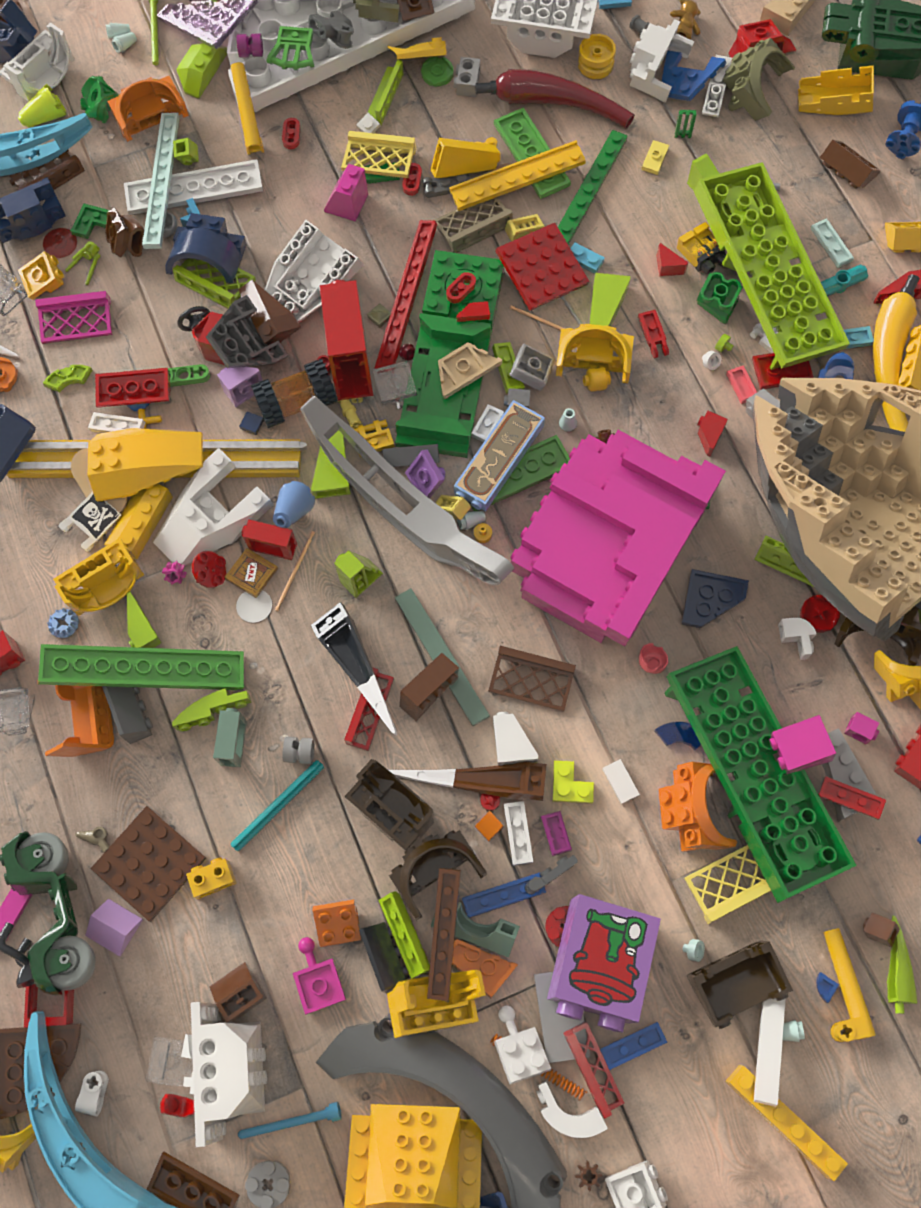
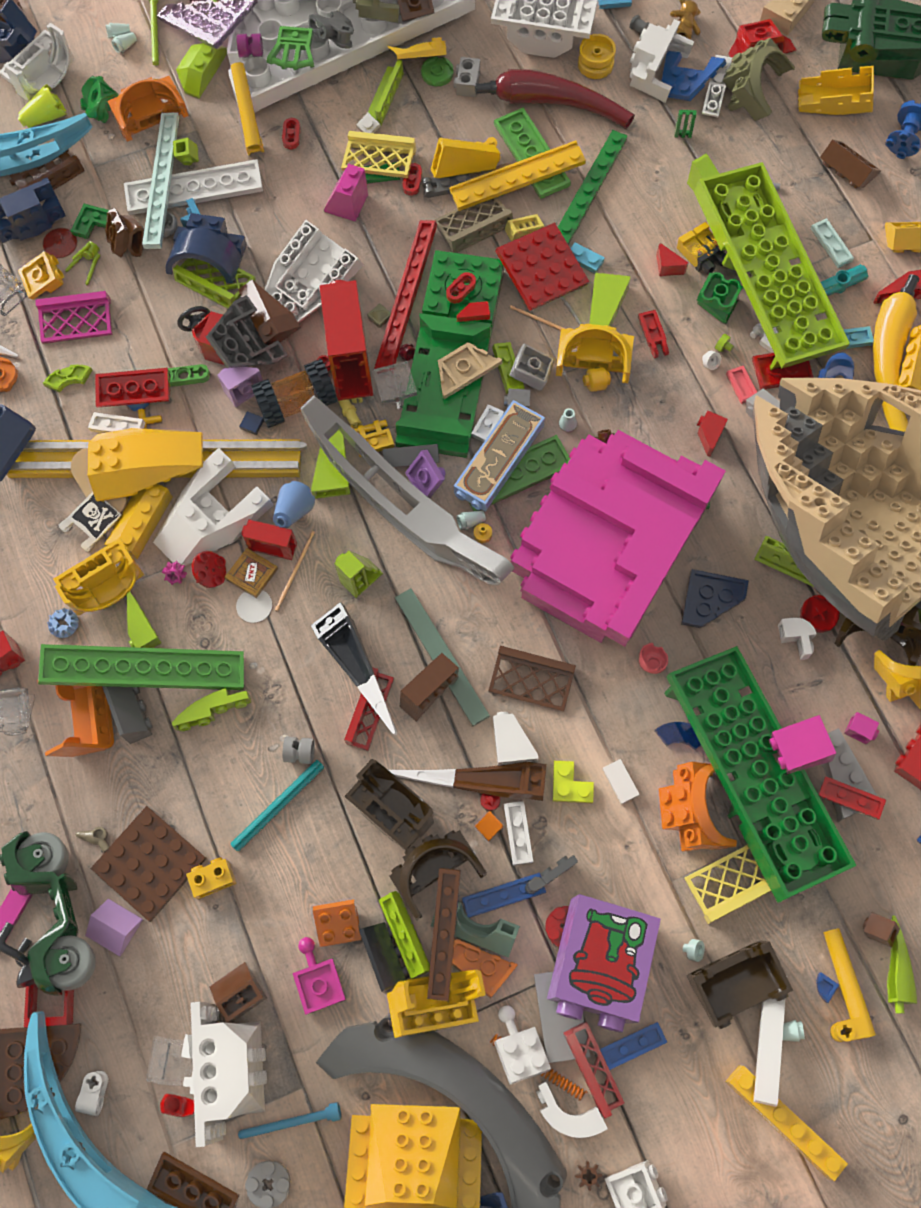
sand green window [213,708,247,768] -> none
light yellow slope [435,495,471,520] -> none
magenta plate [541,811,572,856] -> none
light yellow plate [642,140,669,175] -> none

